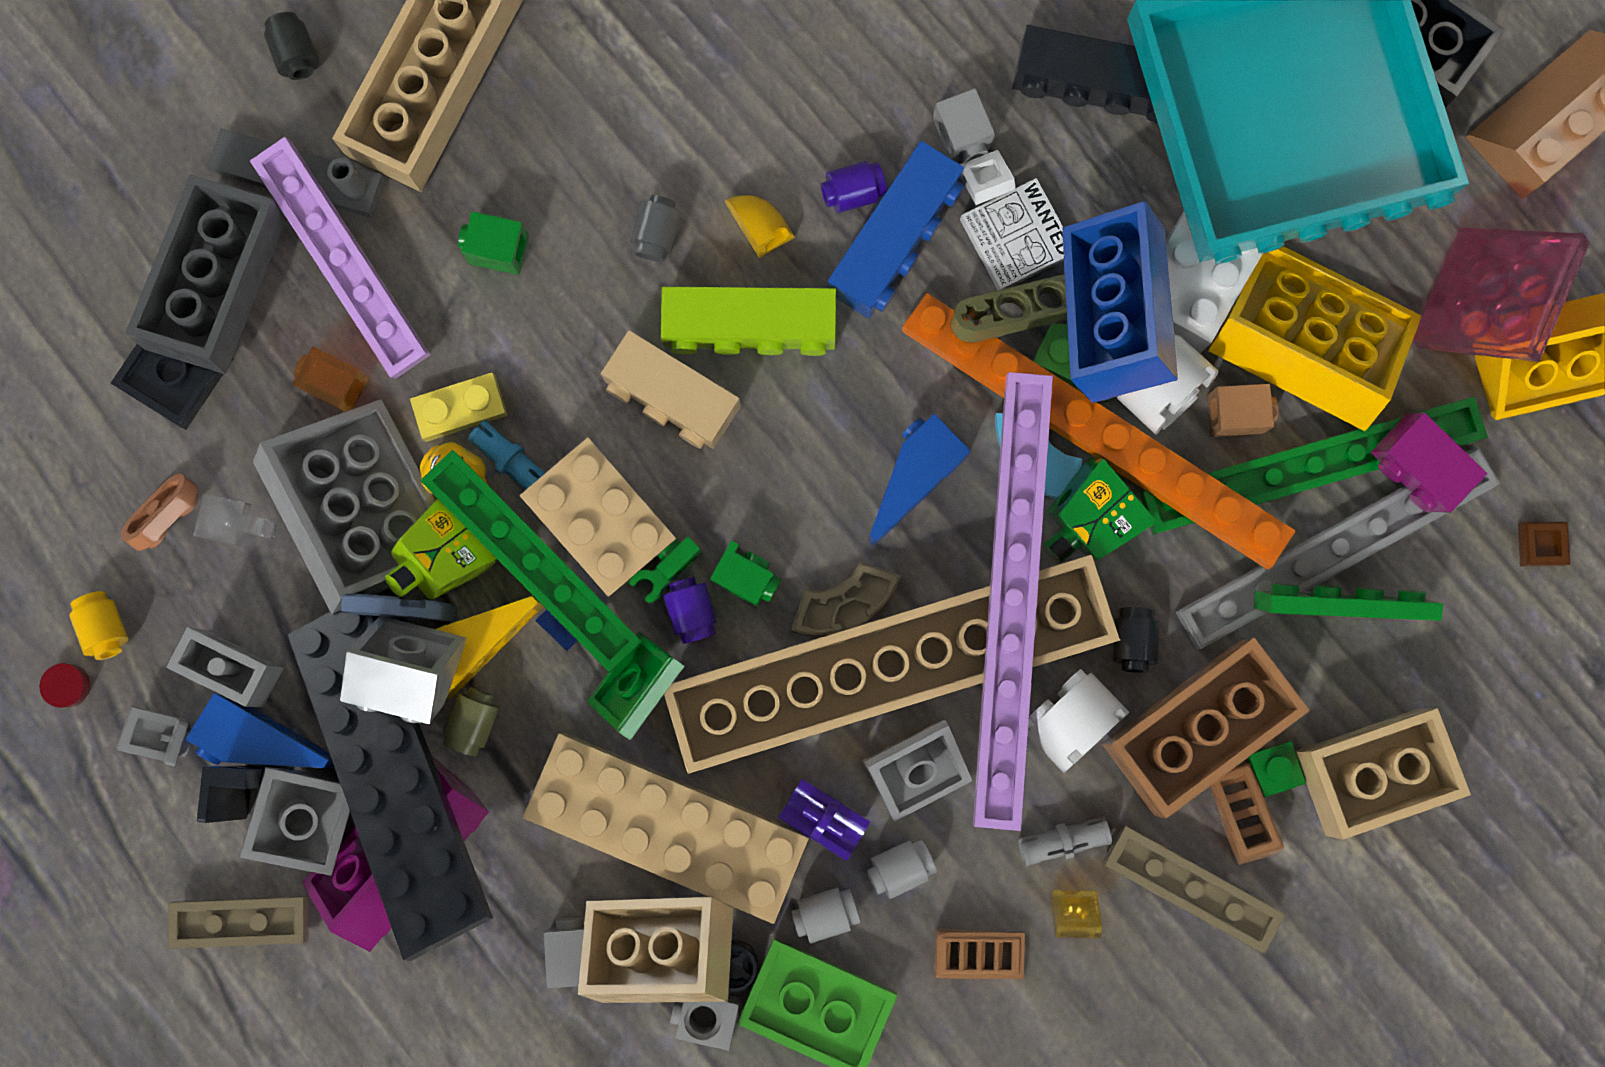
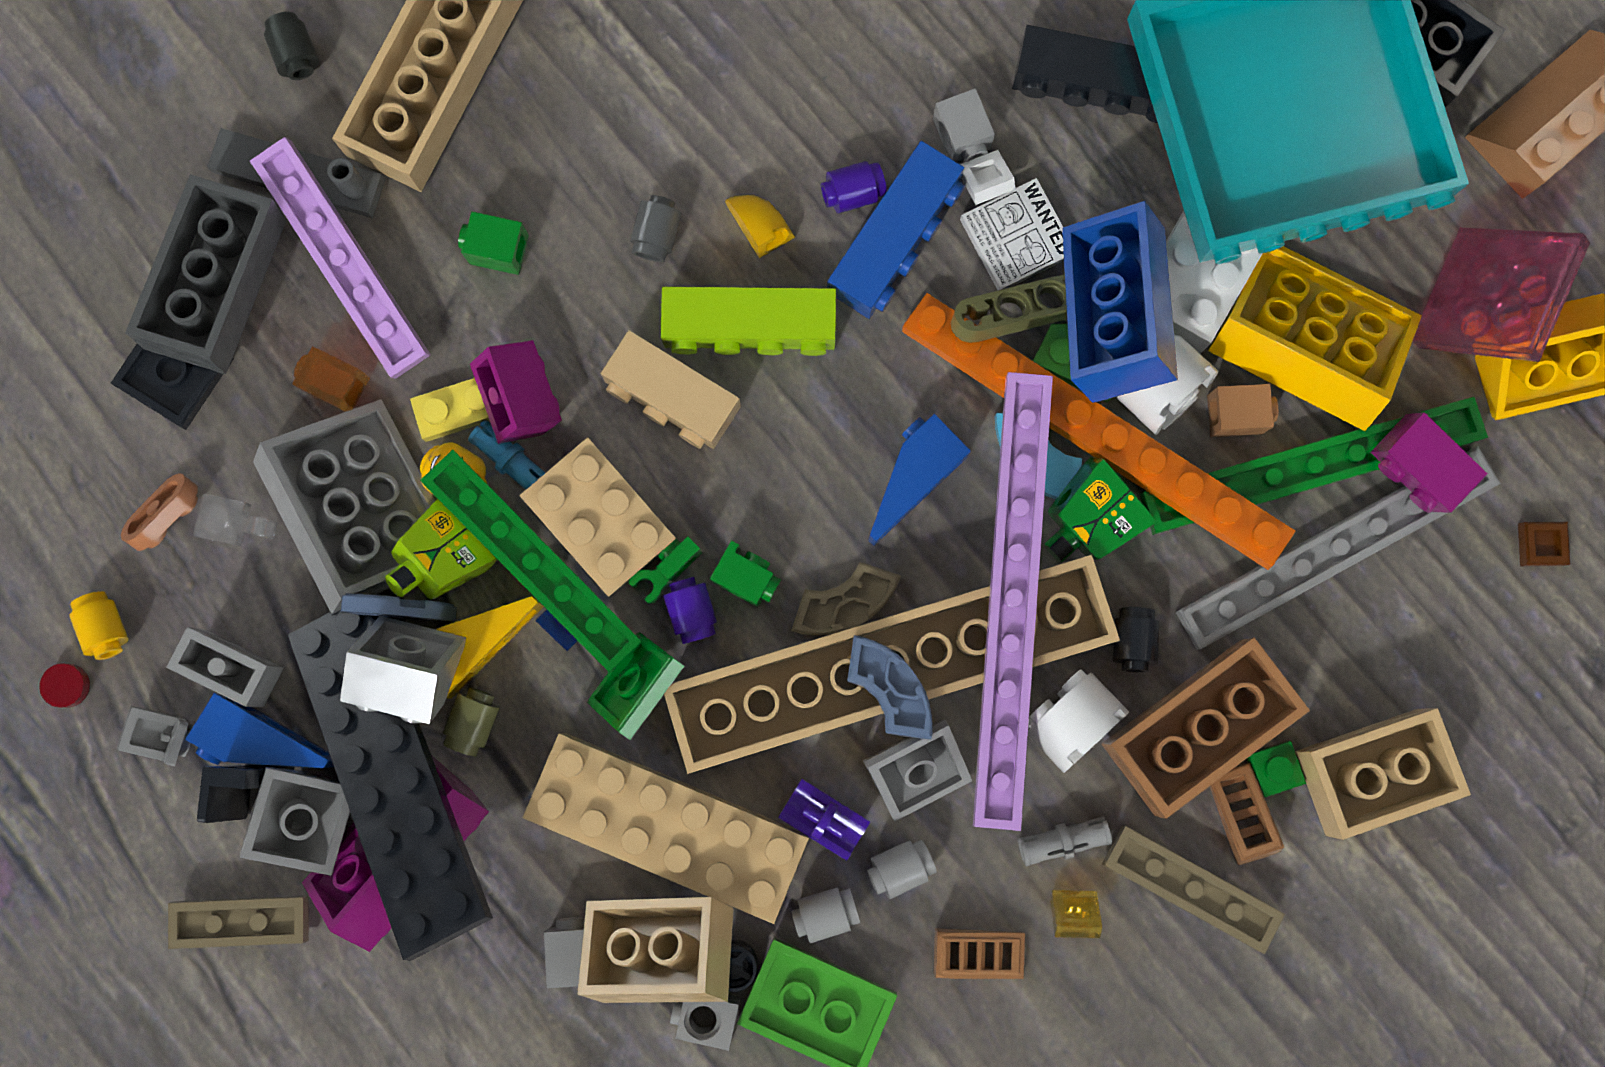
green plate [1253,583,1443,621] -> none
none -> magenta brick [470,340,562,444]
none -> sand blue tile [847,635,933,740]

